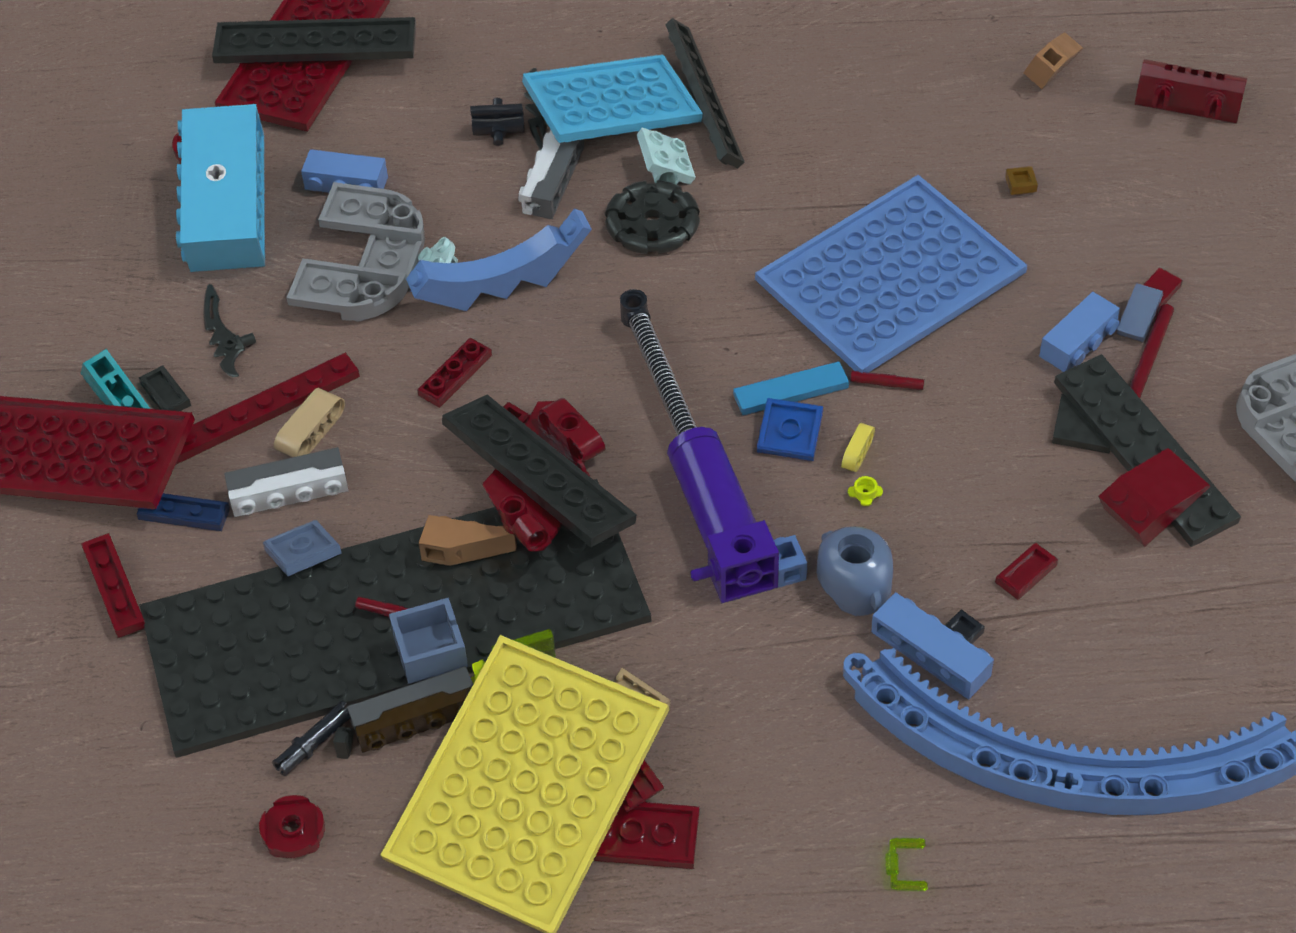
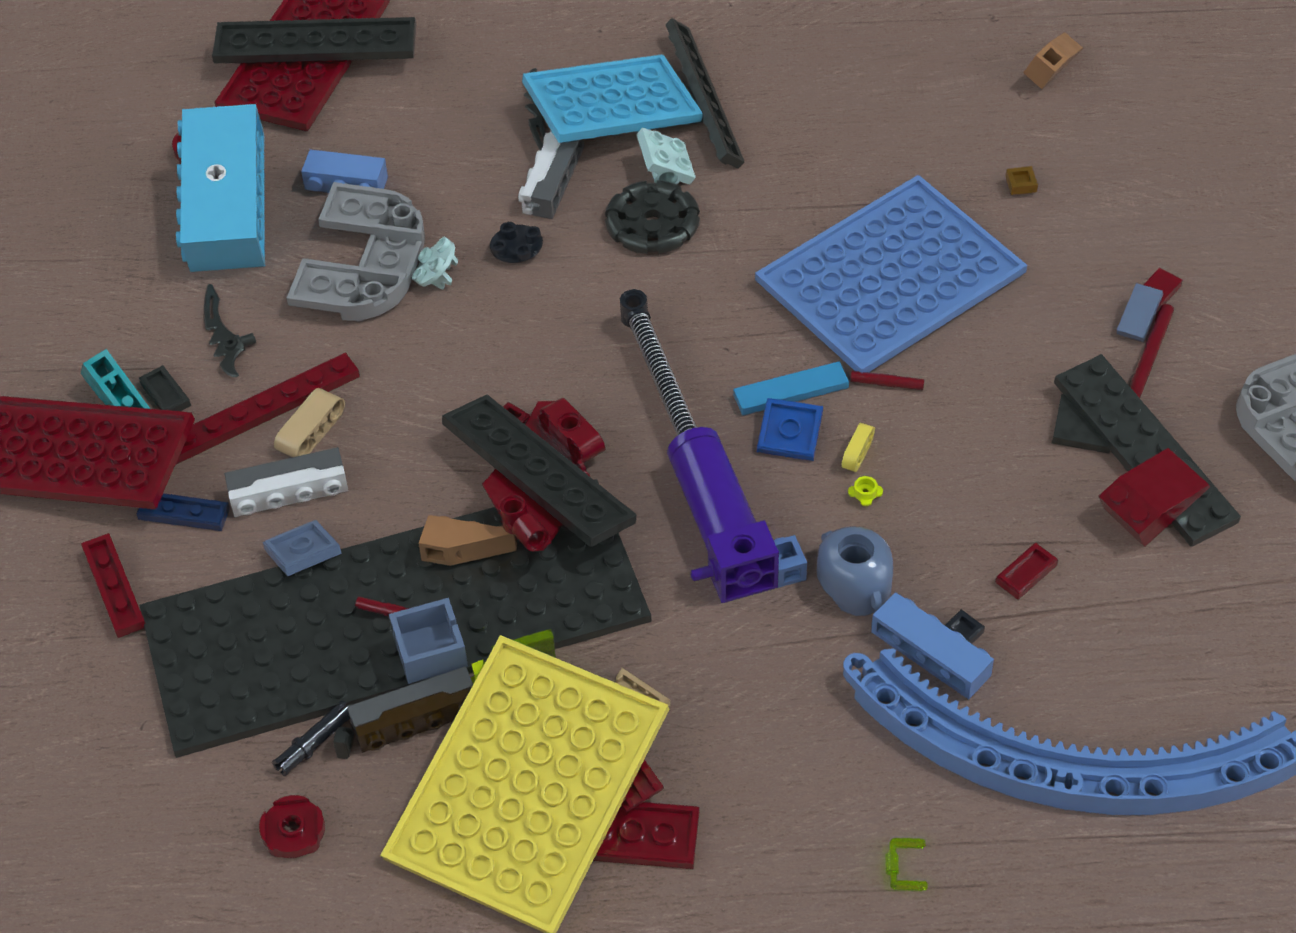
medium blue arch [406,209,592,311] -> none
dark red tile [417,338,492,408] -> none
black pin [470,98,524,146] -> none
medium blue brick [1039,292,1120,372] -> none
dark red piece [1134,59,1247,123] -> none
none -> black dish [490,222,543,263]

